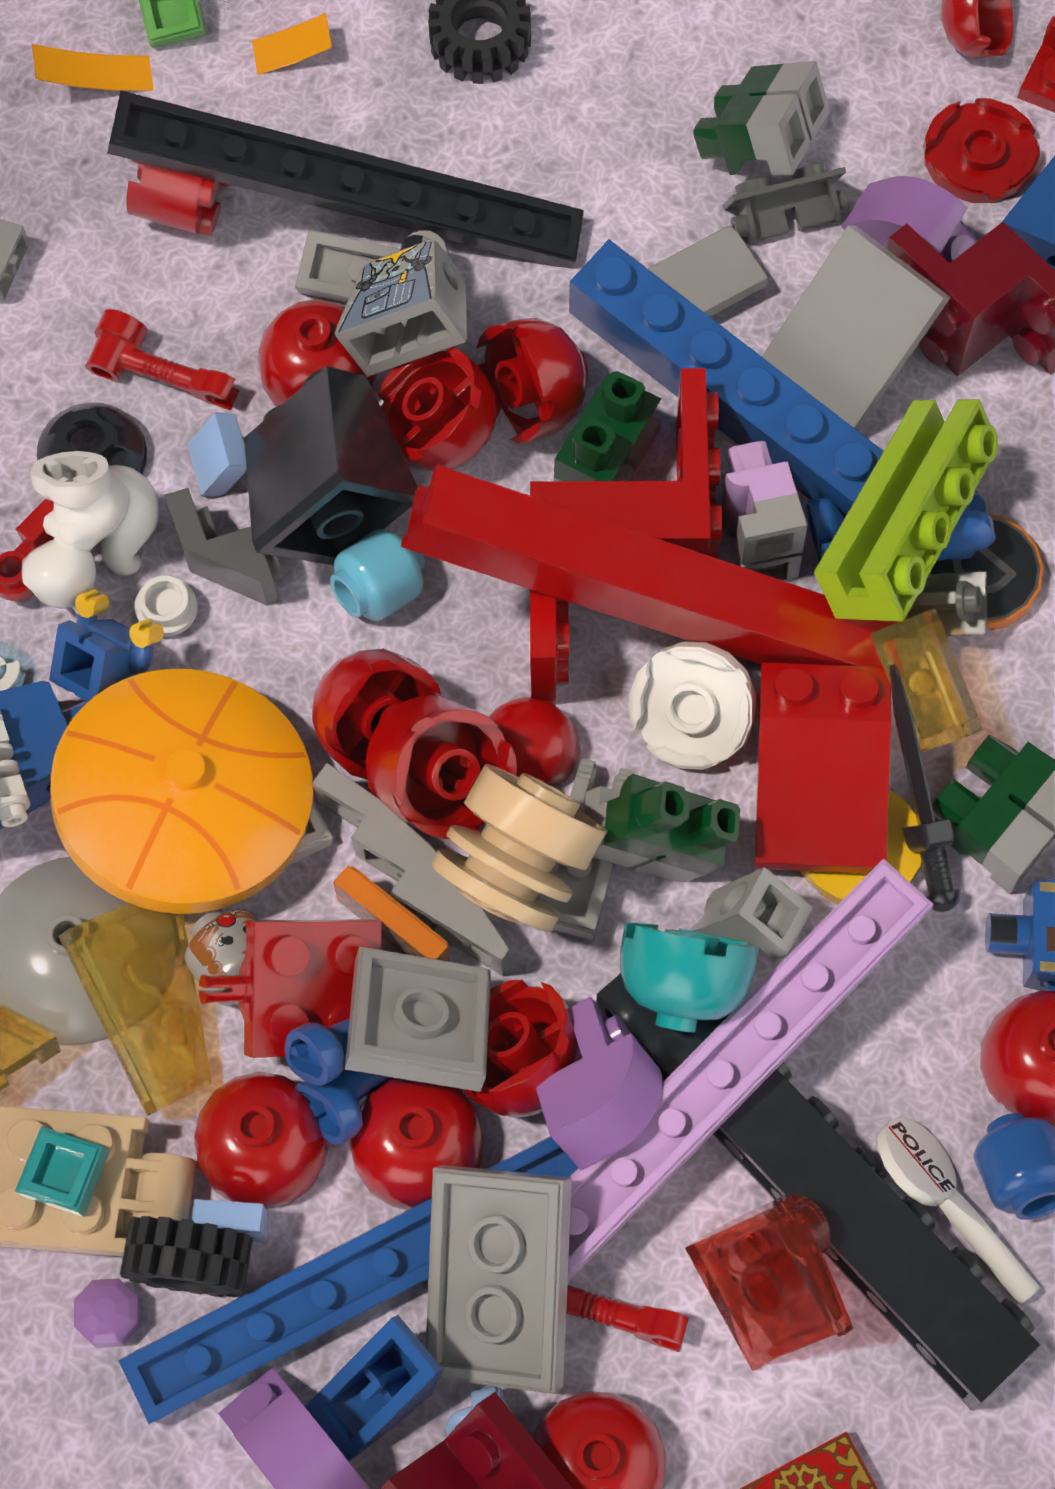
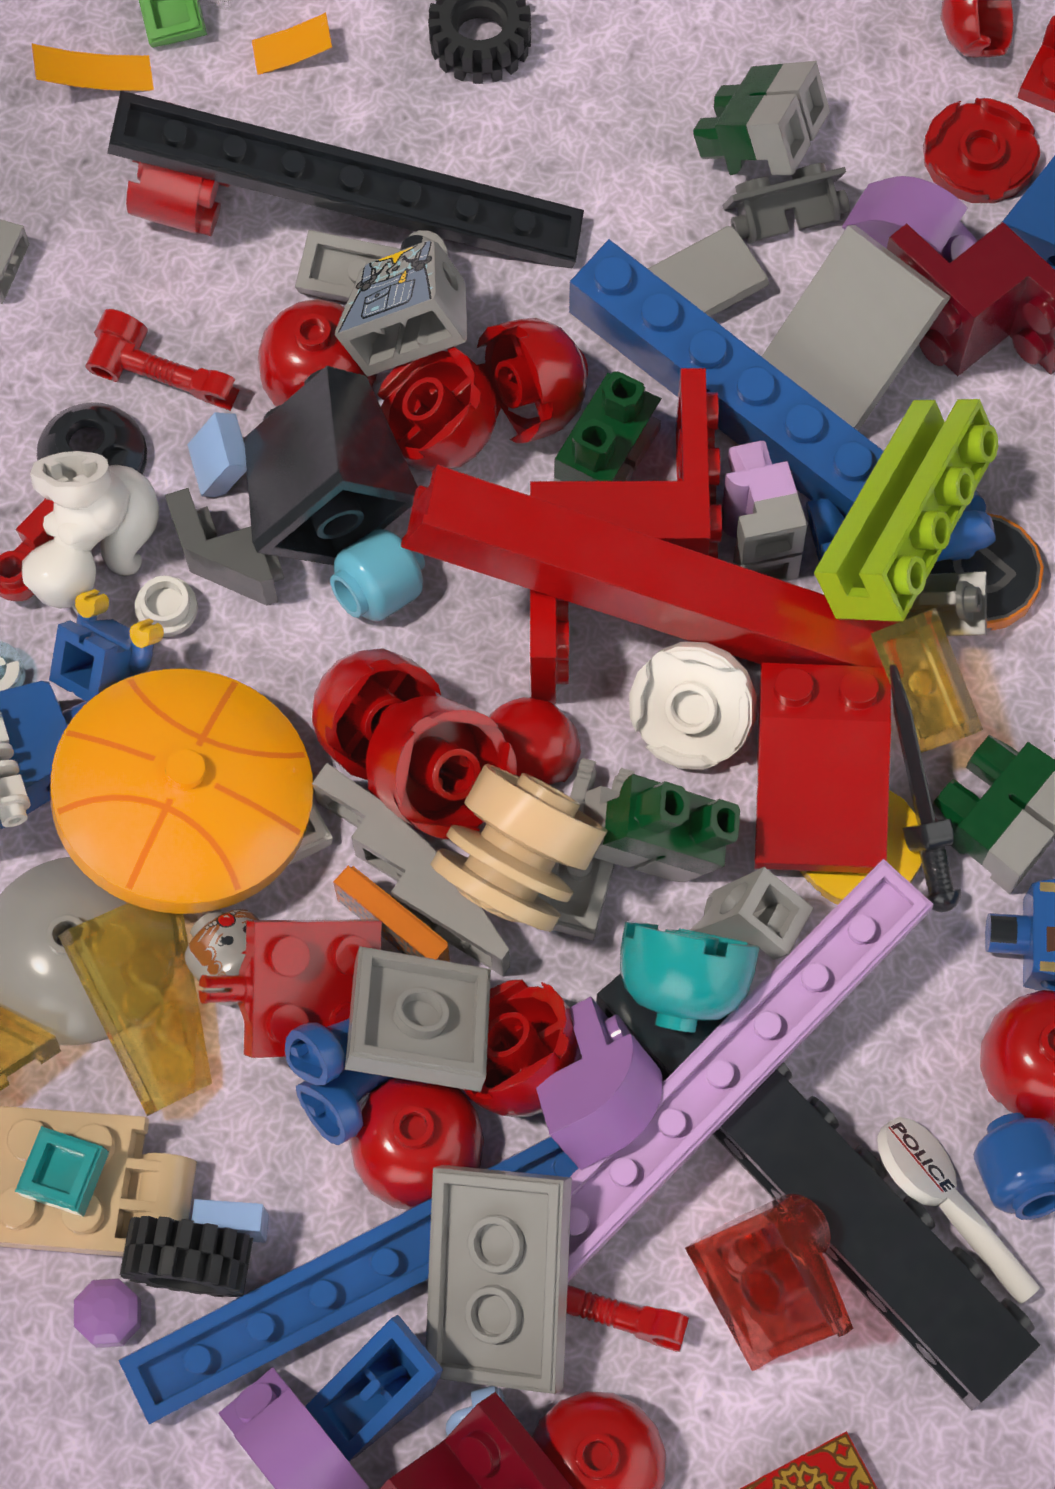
red cylinder [194,1072,330,1210] -> none

